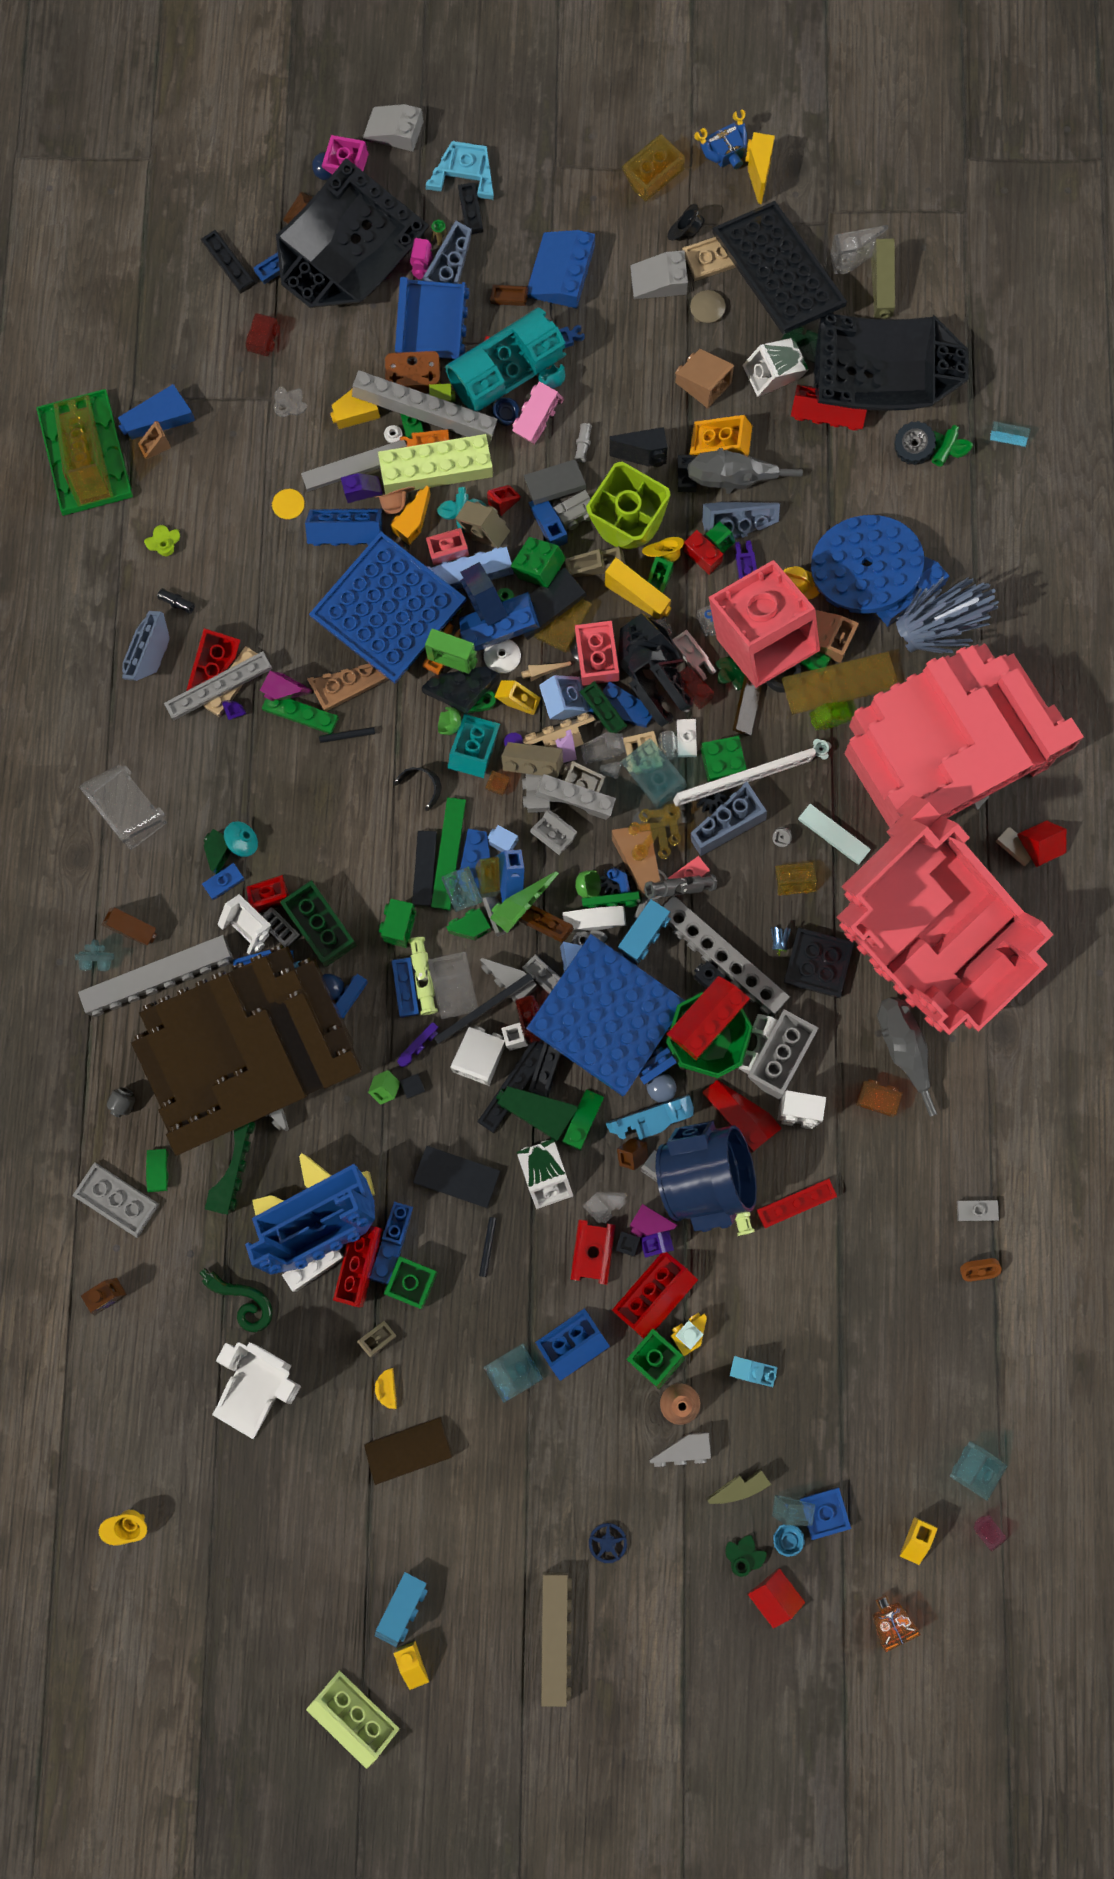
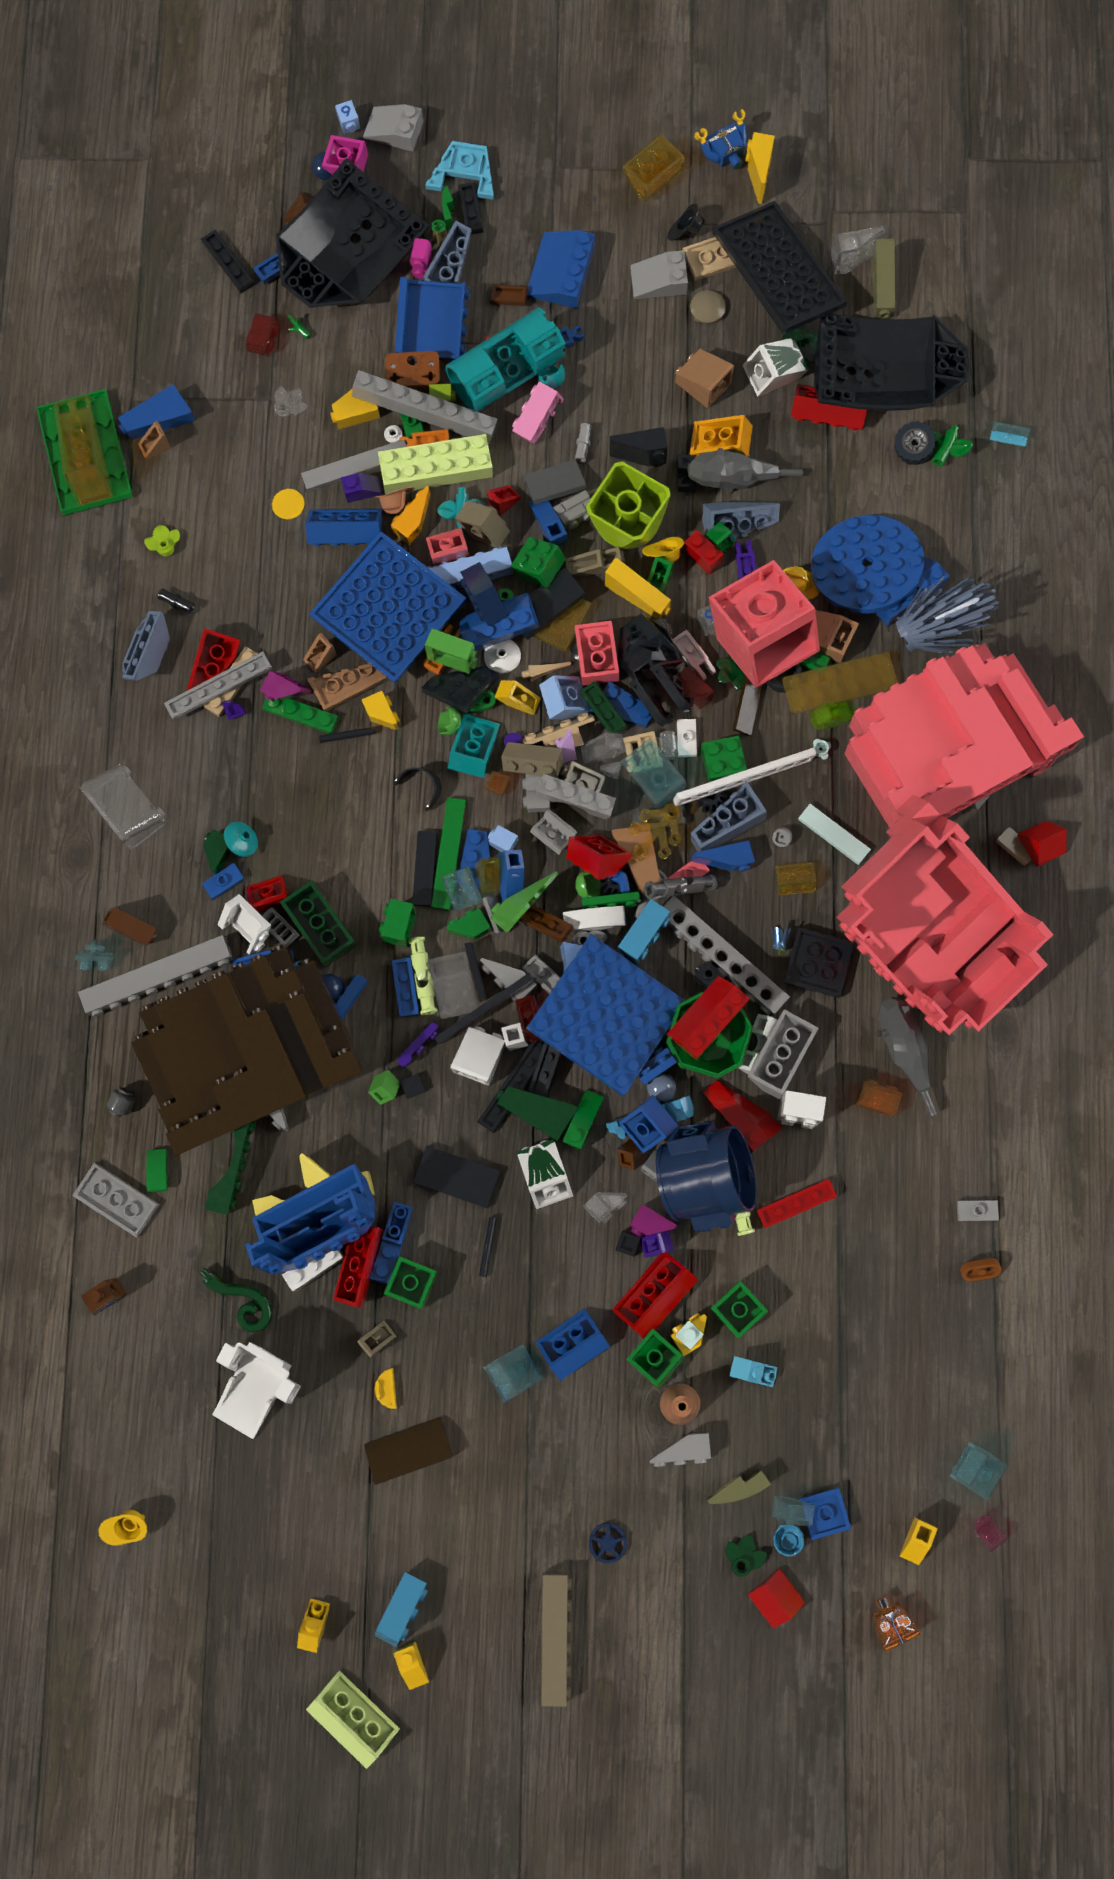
dark blue hair [493,398,520,426] -> none
red piece [570,1220,615,1285] -> none
none -> green bar [288,314,311,339]
none -> yellow slope [297,1599,330,1653]
none -> medium nougat slope [303,633,337,672]
none -> light blue brick [335,100,360,134]
none -> yellow slope [362,691,400,730]
none -> green slope [442,186,454,230]
none -> black tile [464,942,487,1002]
none -> red slope [566,834,633,880]
none -> blue slope [618,1095,678,1153]
none -> blue slope [691,840,755,872]
none -> green brick [710,1281,768,1339]

